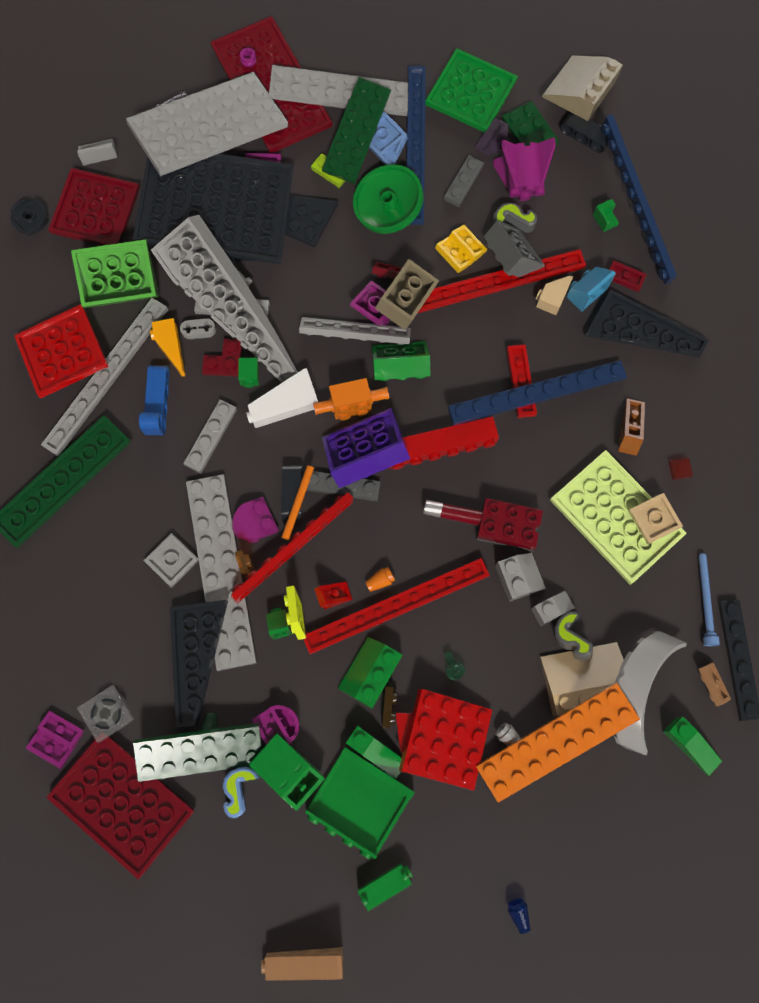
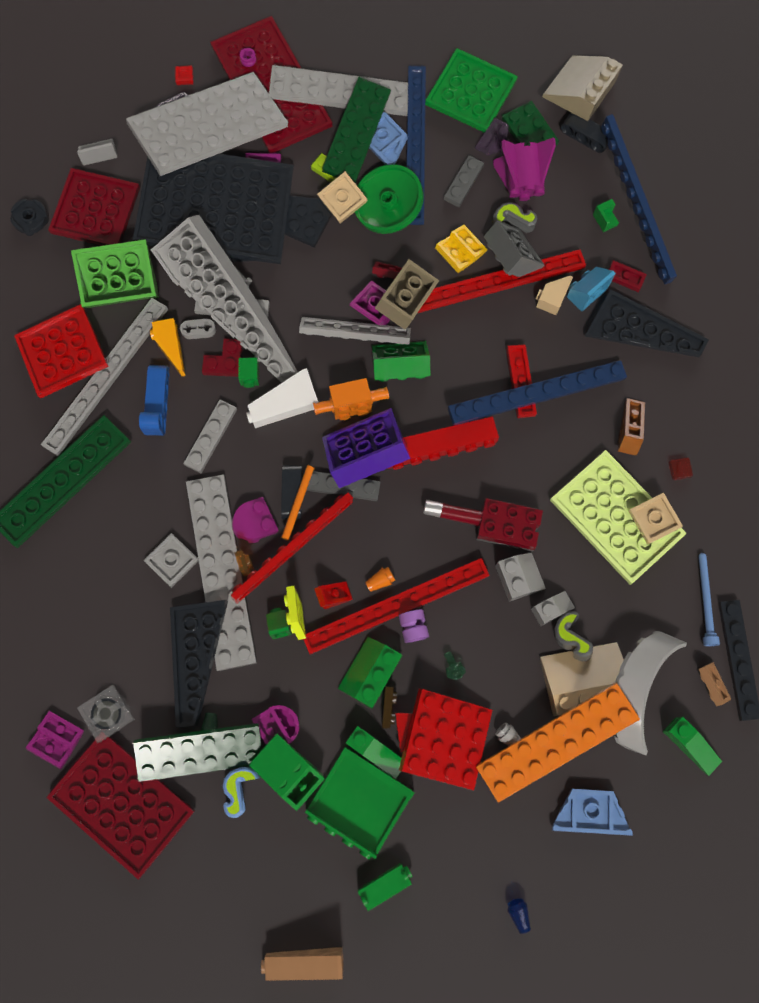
none -> red tile [175,66,194,85]
none -> tan plate [317,172,368,223]
none -> medium lavender wheel [398,610,429,643]
none -> medium blue wing [552,789,633,835]

